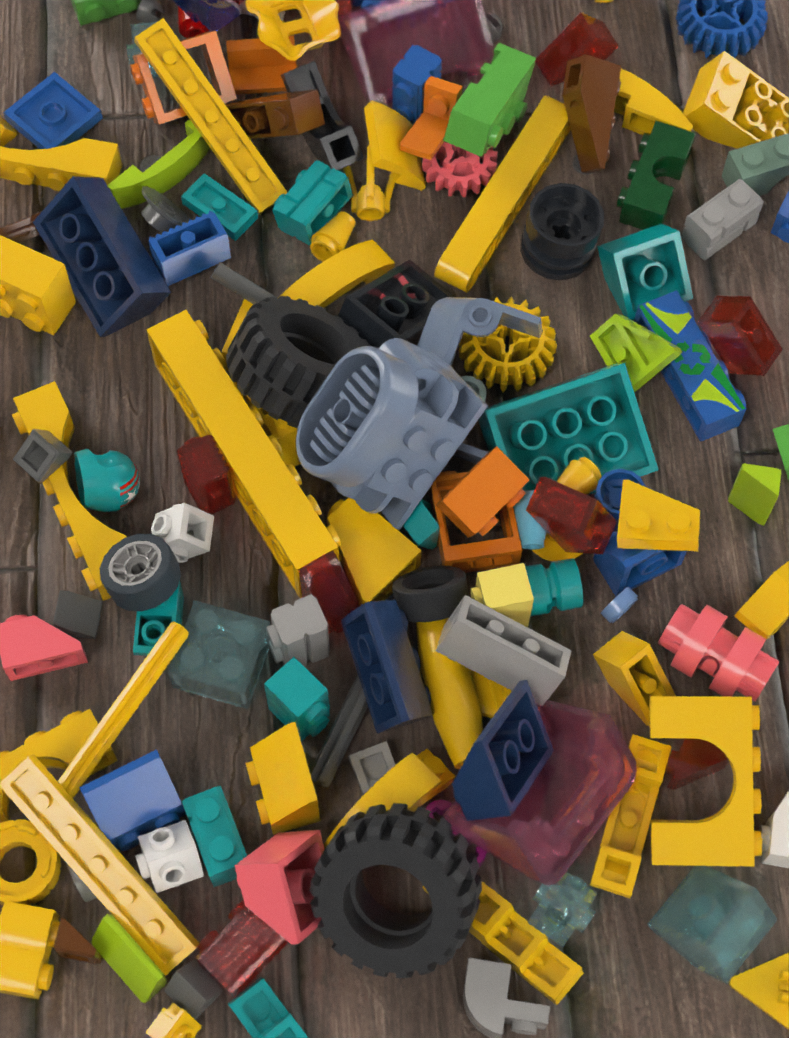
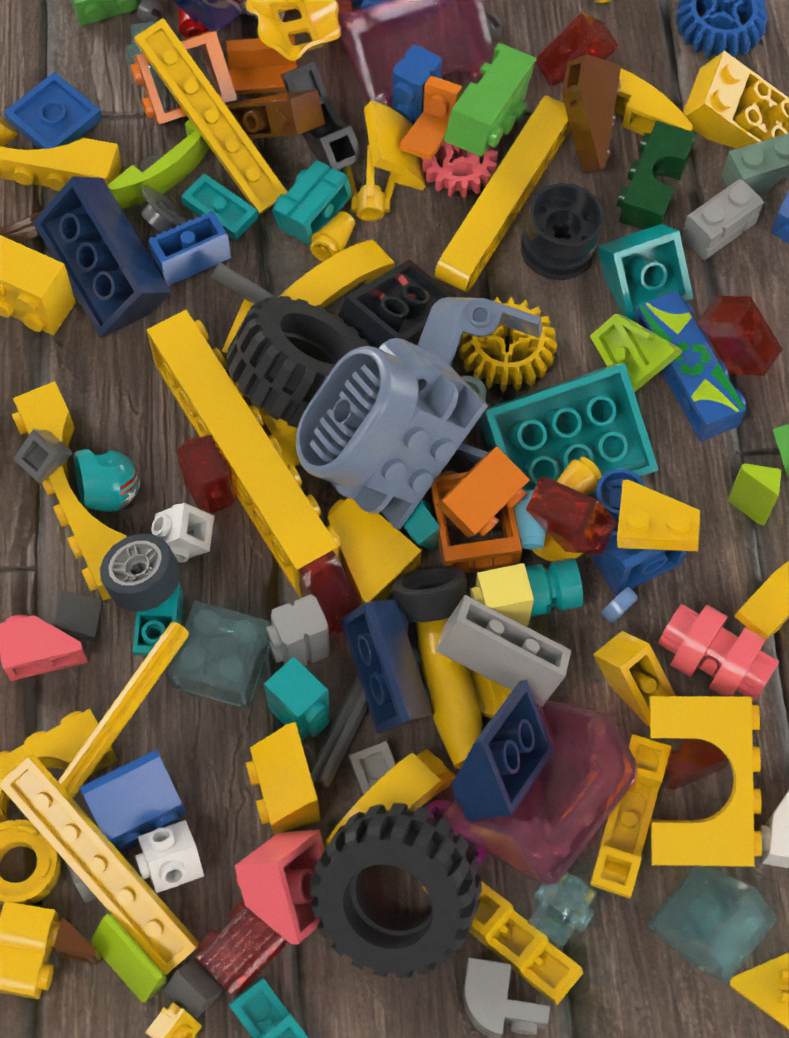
teal brick [182,786,247,887] -> none

